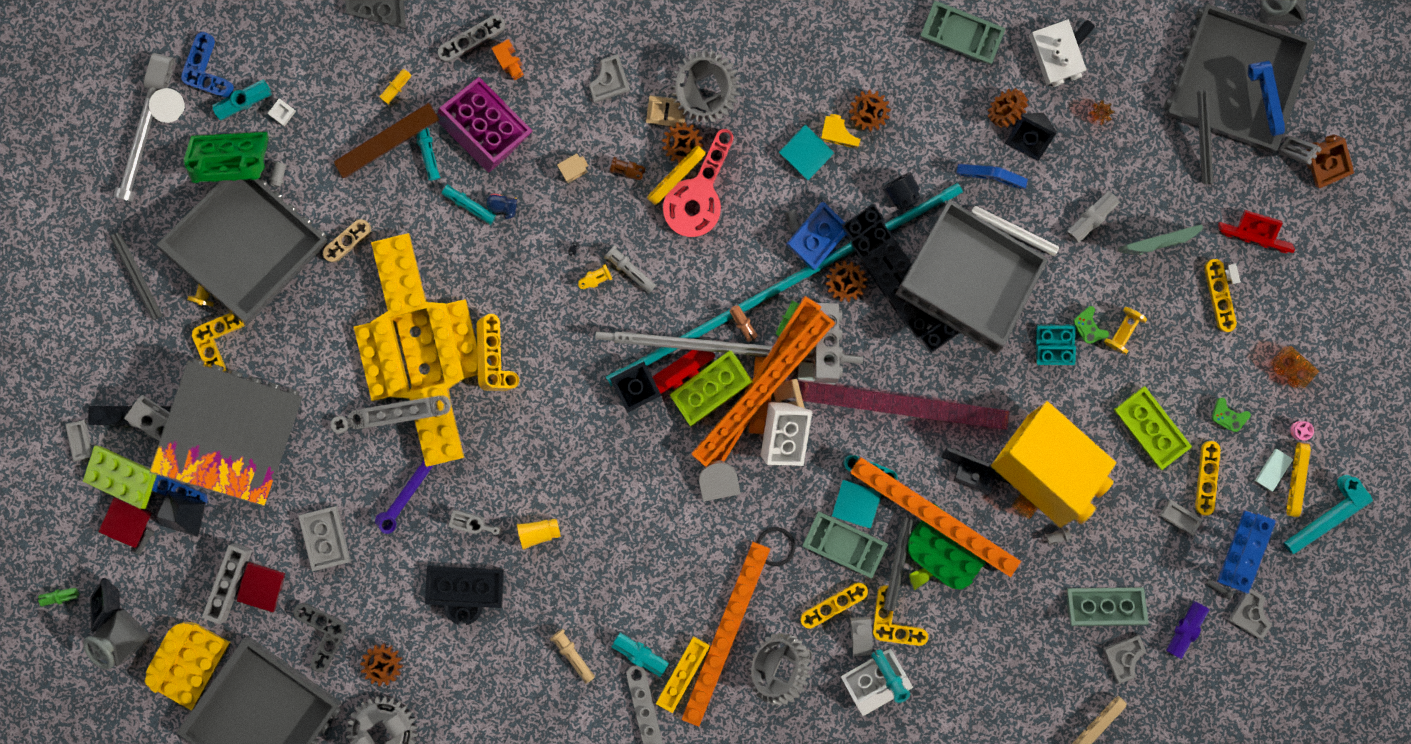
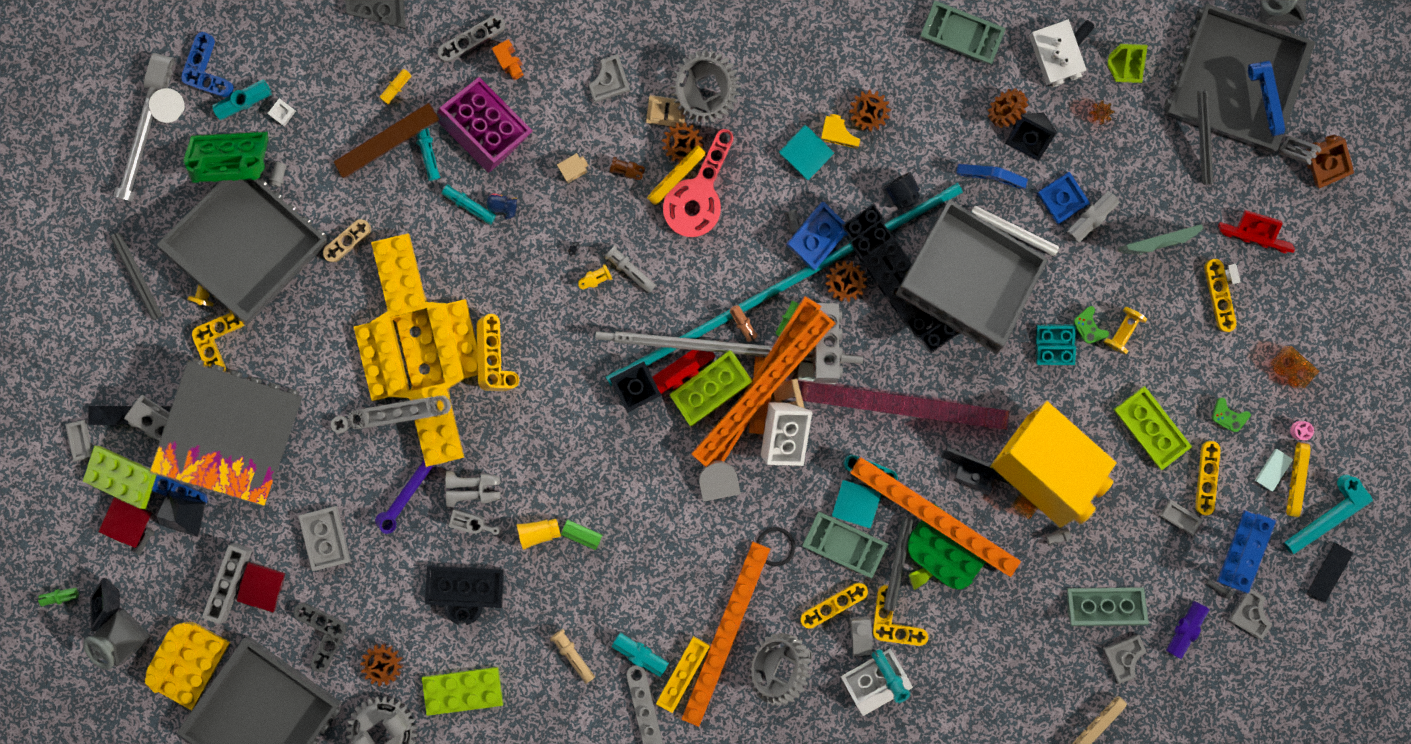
none -> lime plate [422,667,503,716]
none -> light grey piece [446,471,501,507]
none -> bright green axle [561,519,602,550]
none -> blue tile [1037,171,1090,225]
none -> lime slope [1107,44,1148,83]
none -> black tile [1306,543,1353,603]

